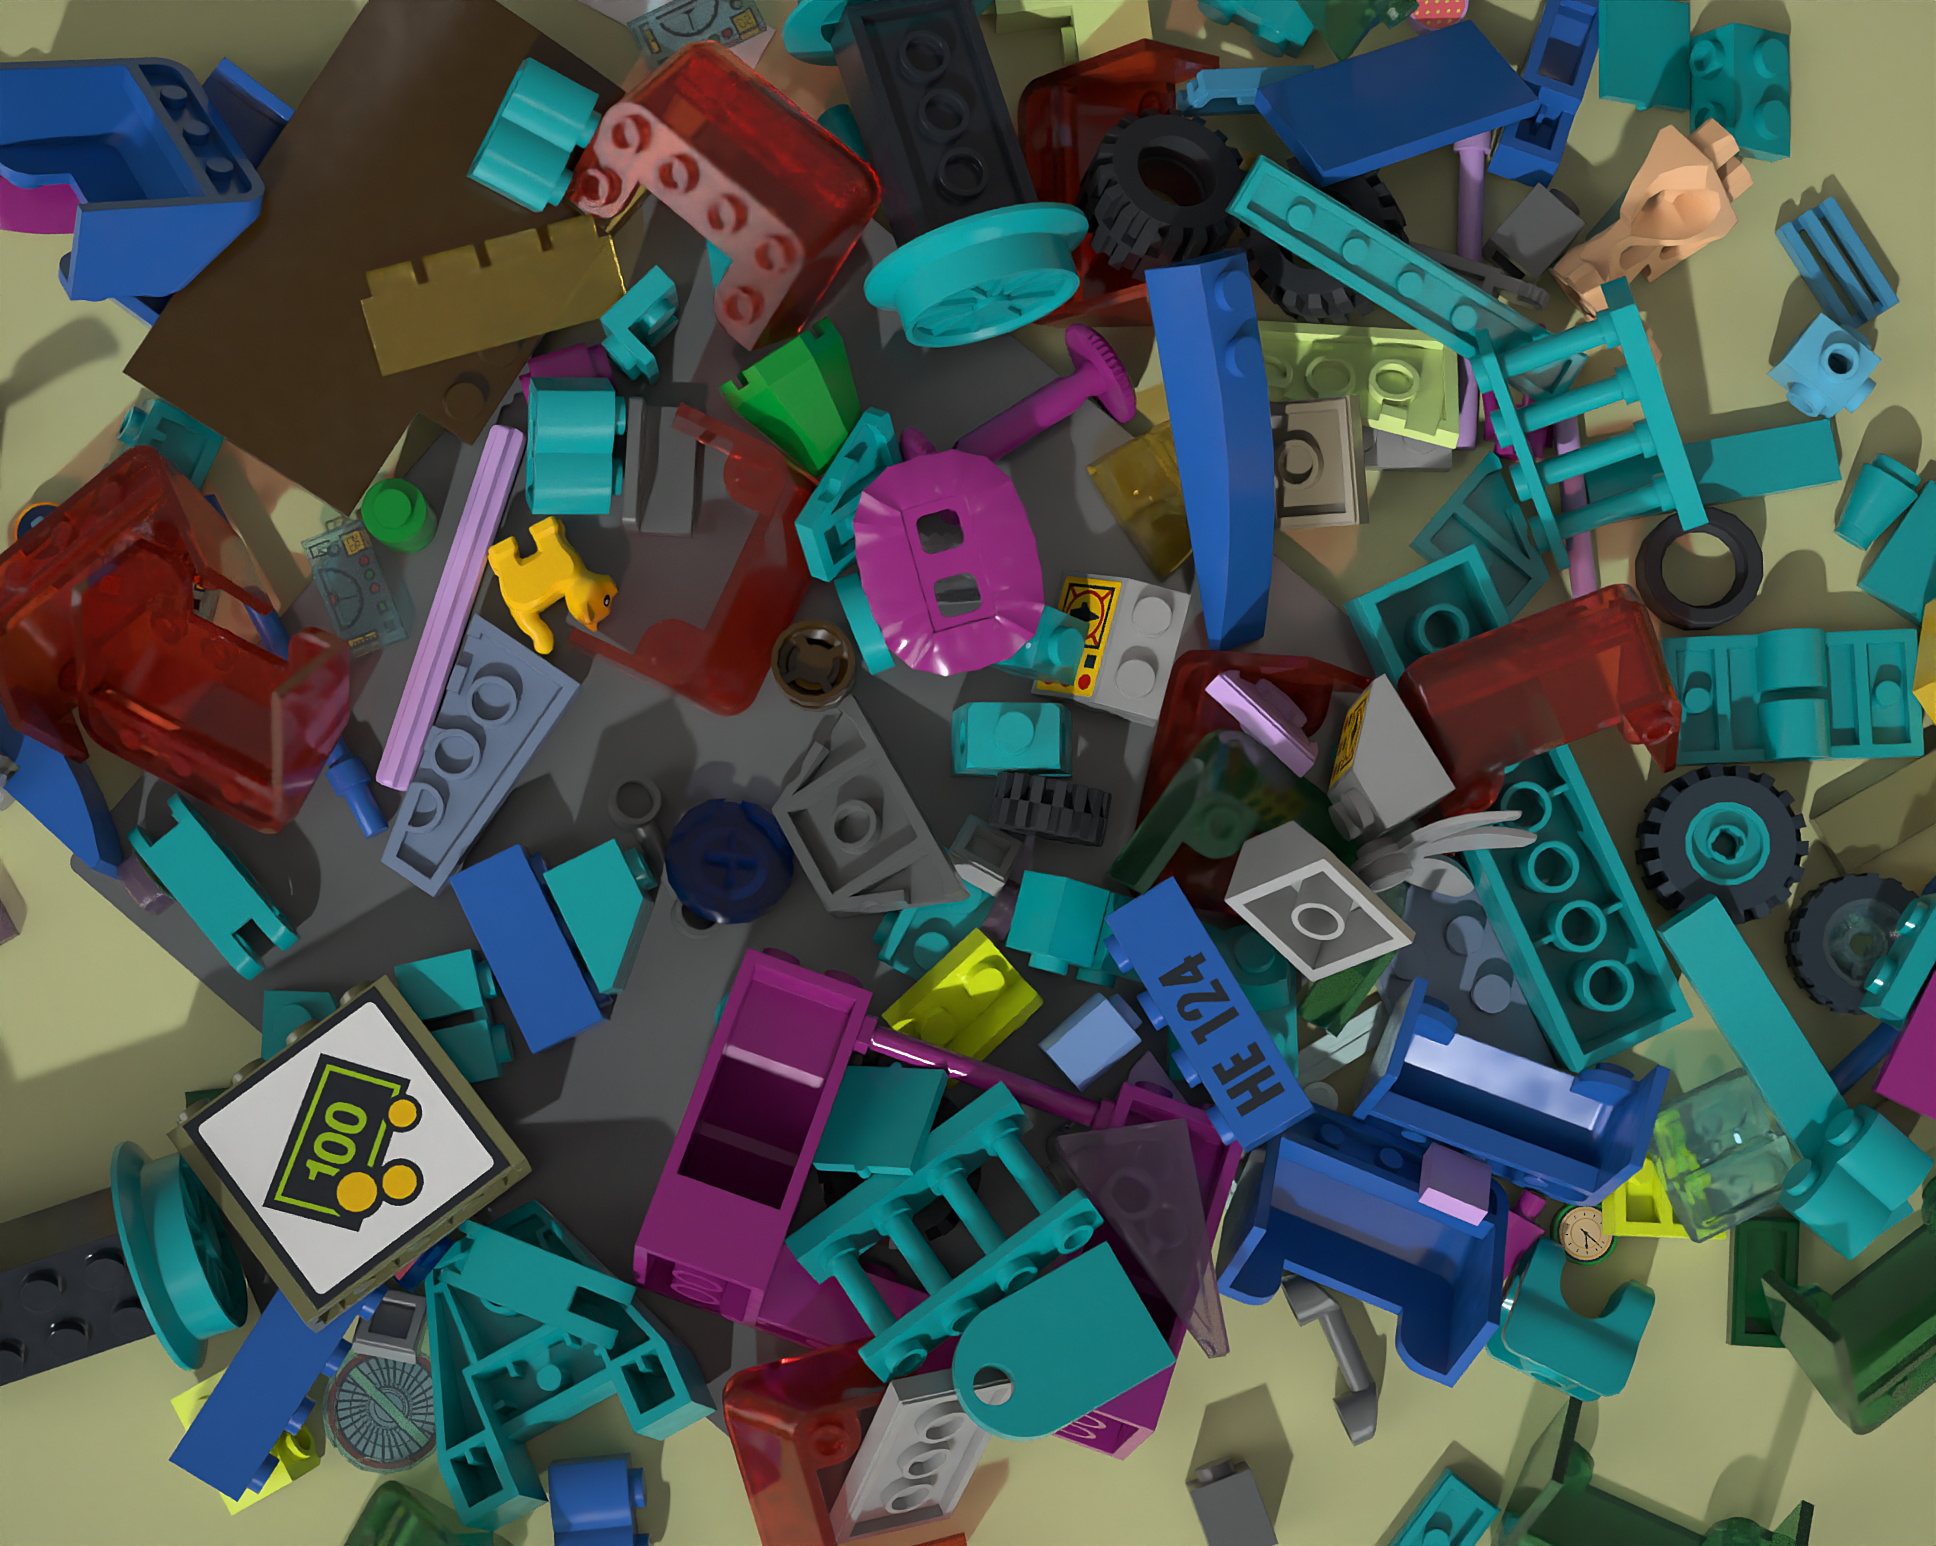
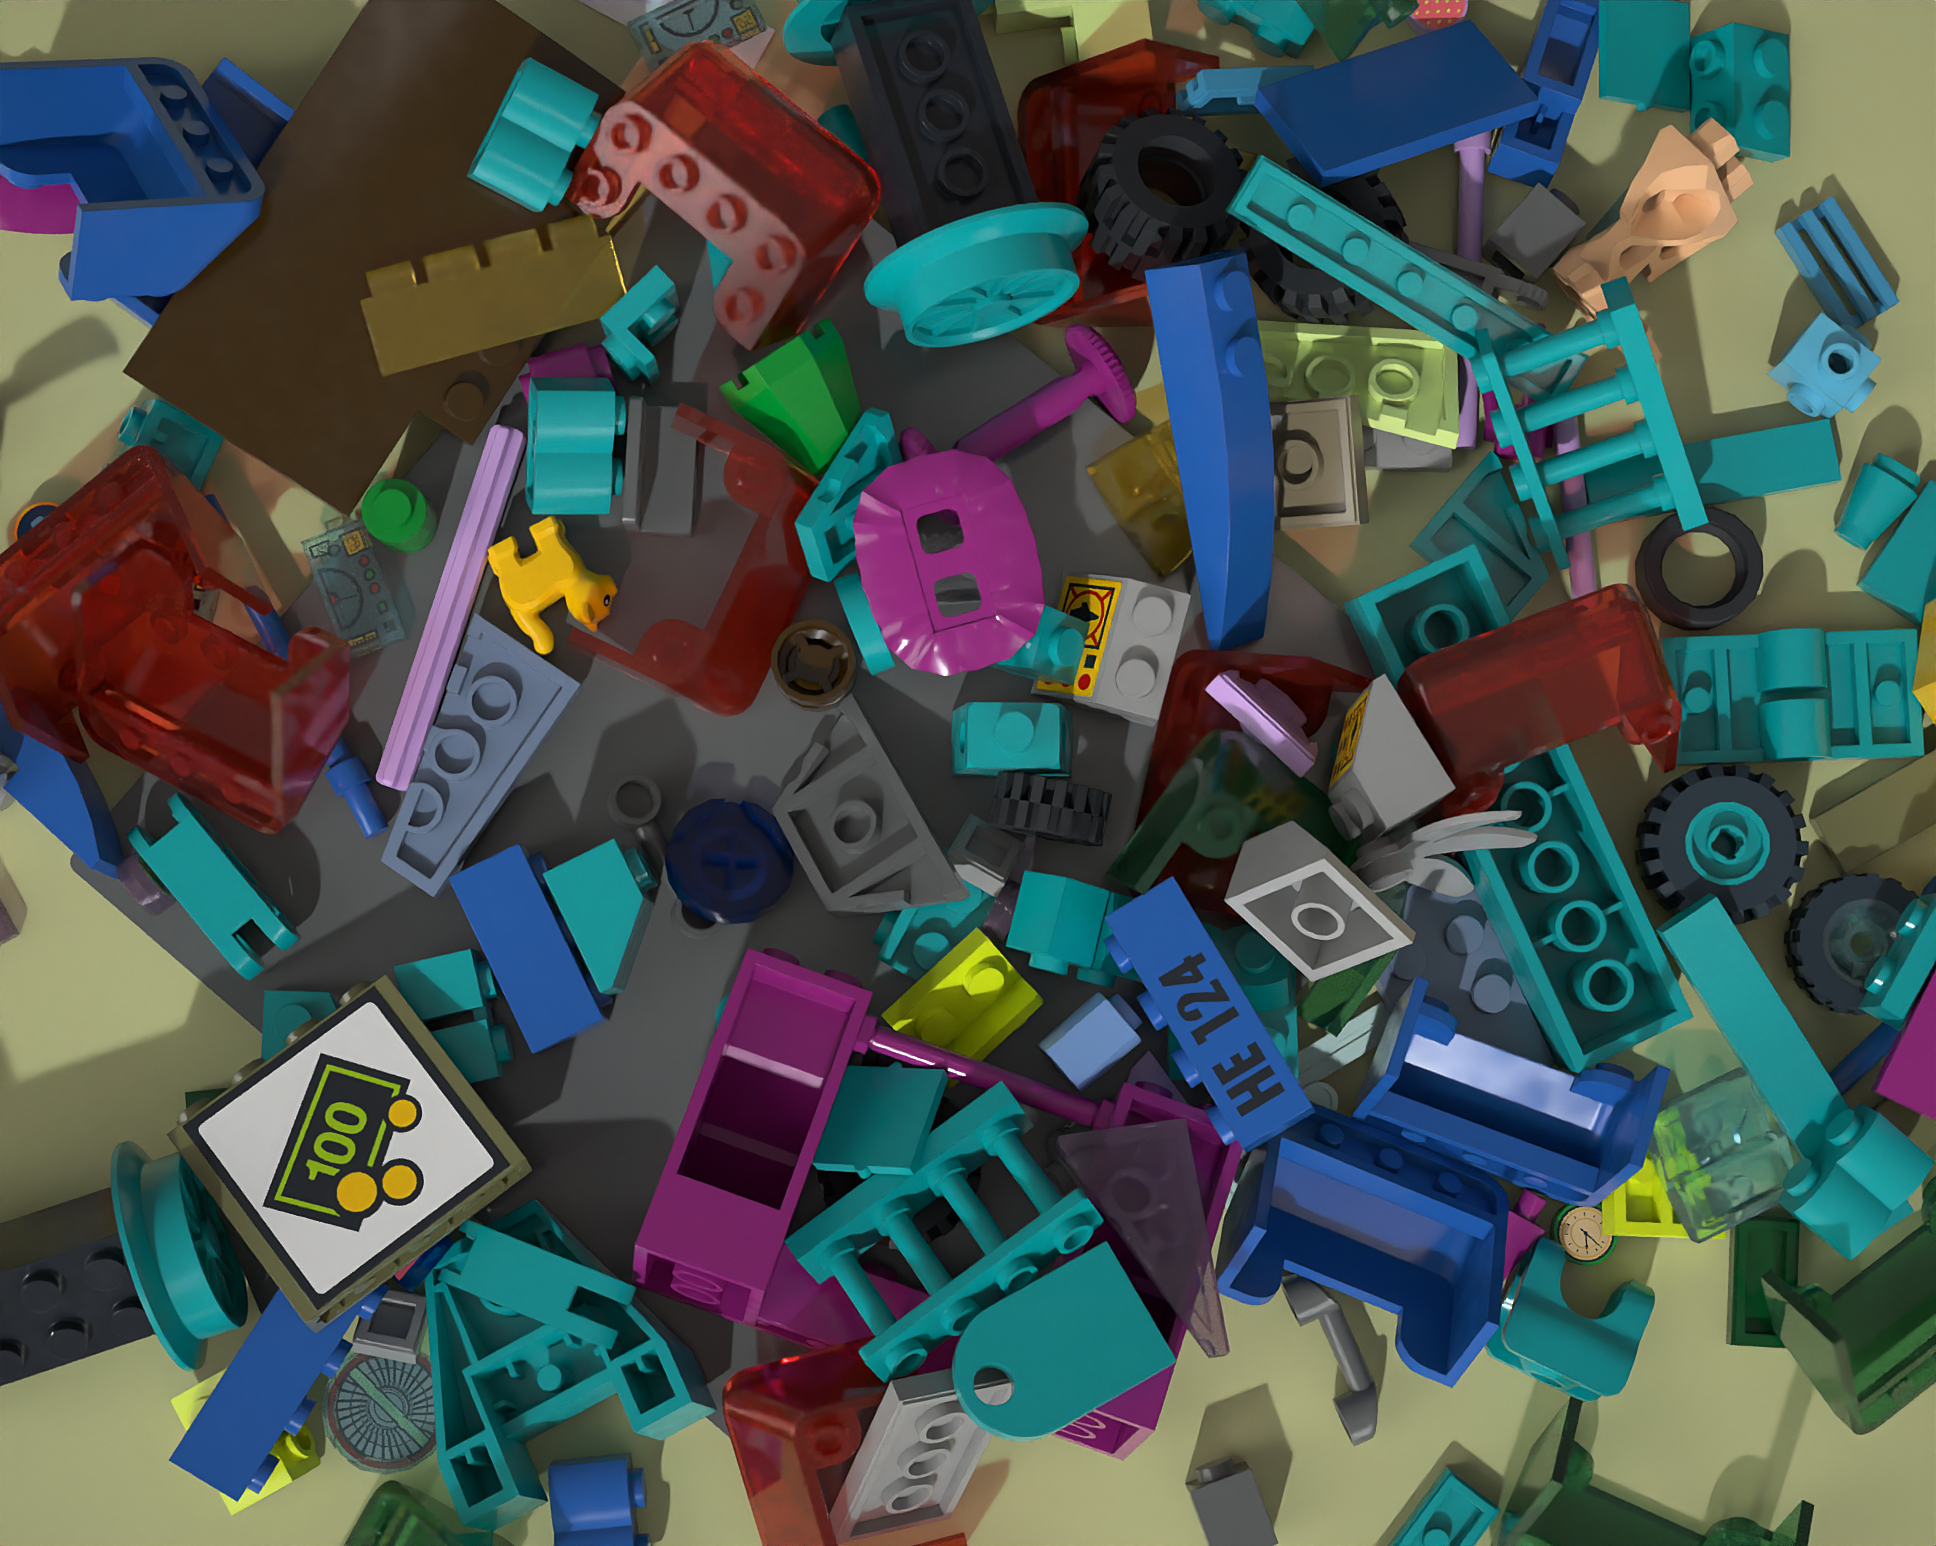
lavender tile [1418,1142,1492,1226] -> none

